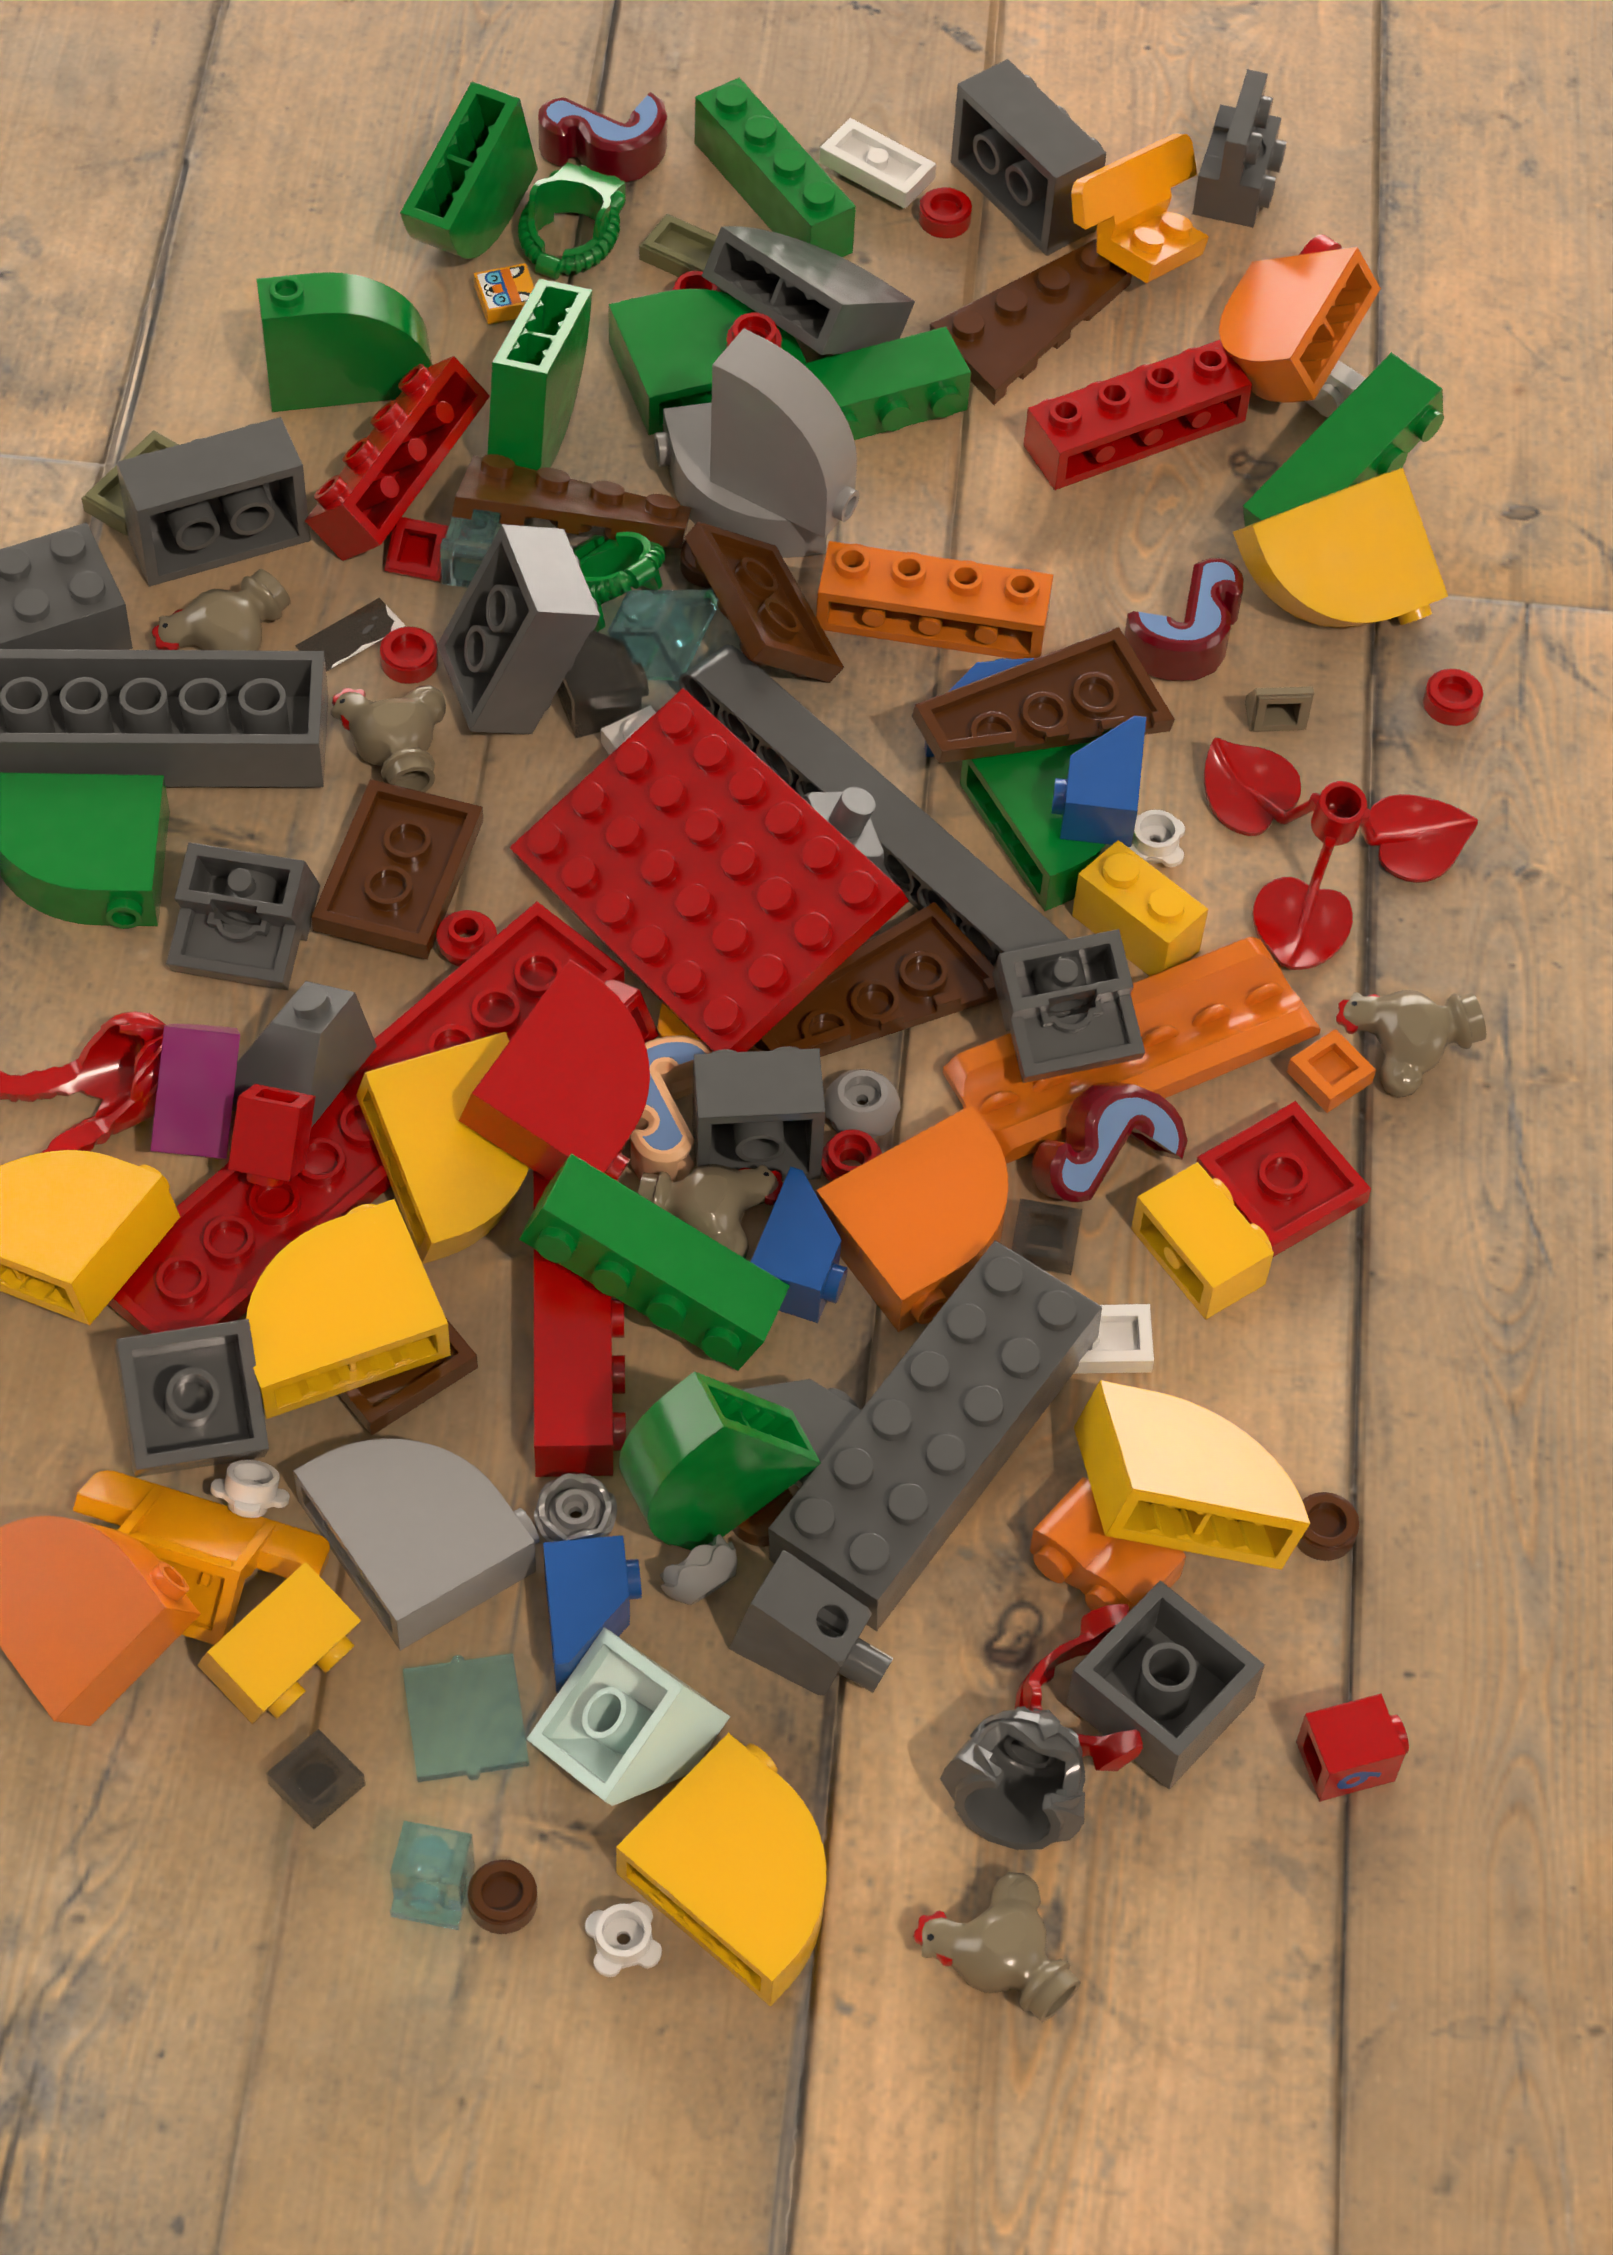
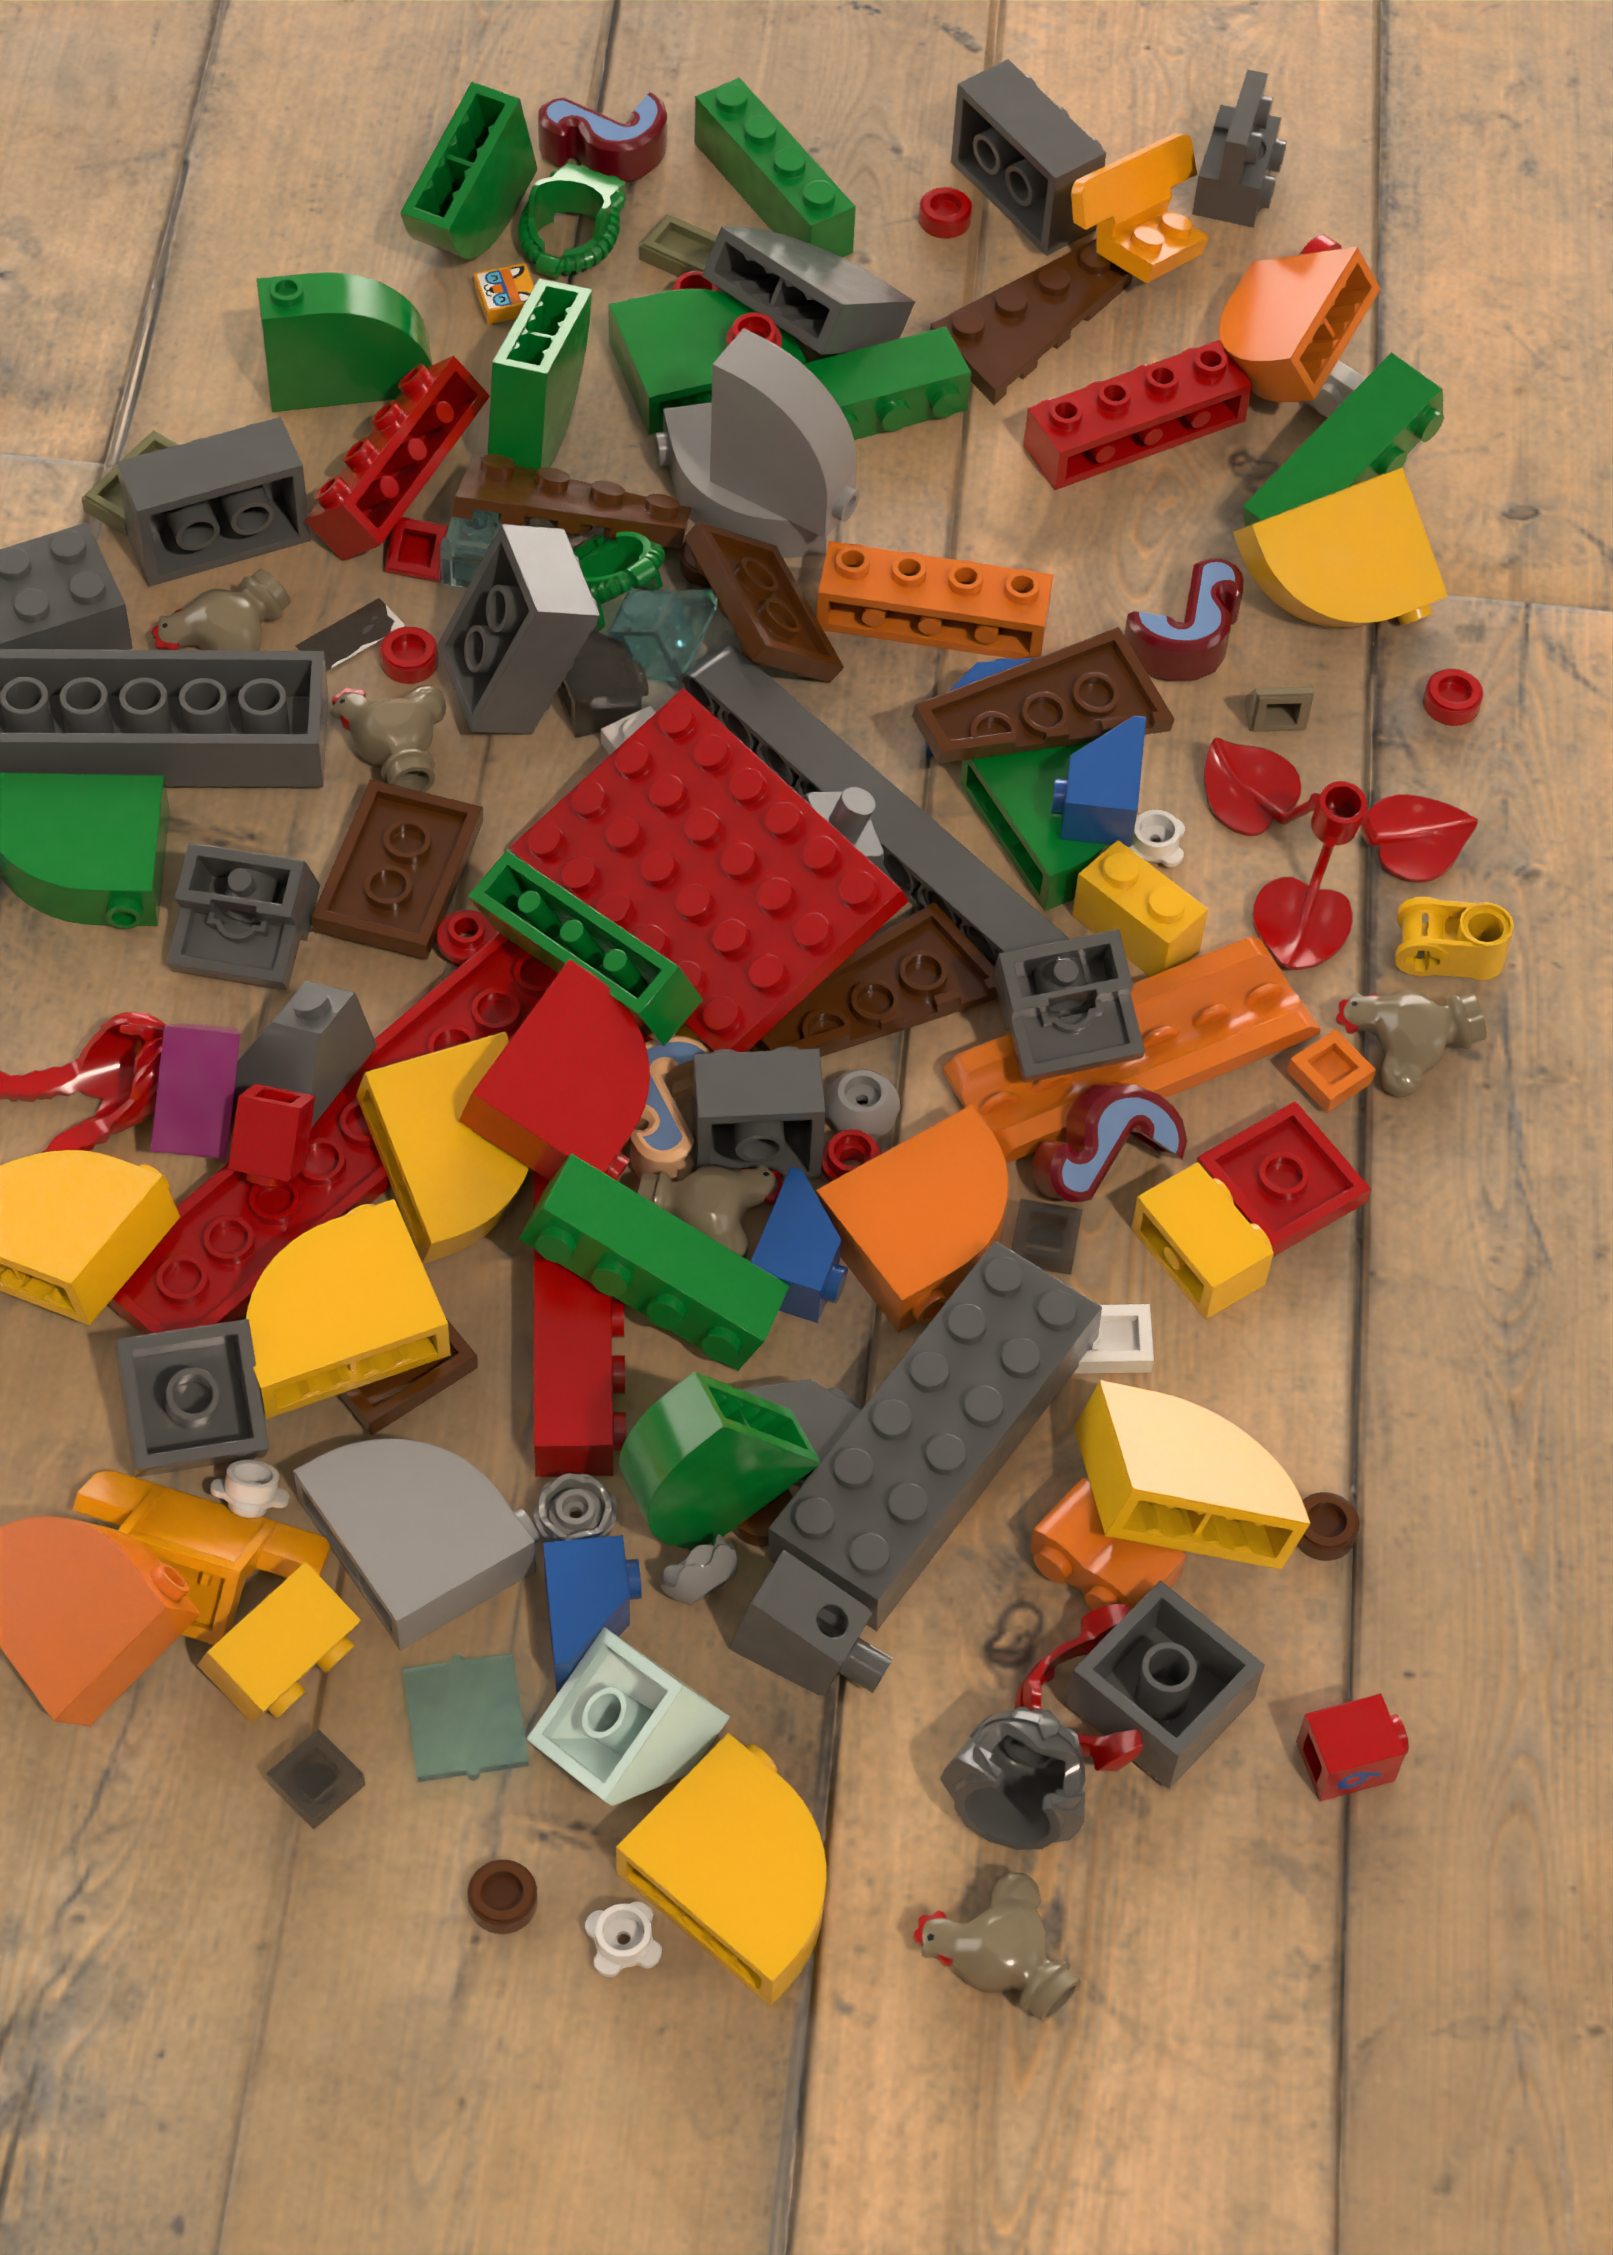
clear light blue brick [390,1821,475,1930] -> none
white plate [819,118,936,209] -> none
none -> green brick [468,850,703,1046]
none -> yellow piece [1395,897,1514,980]

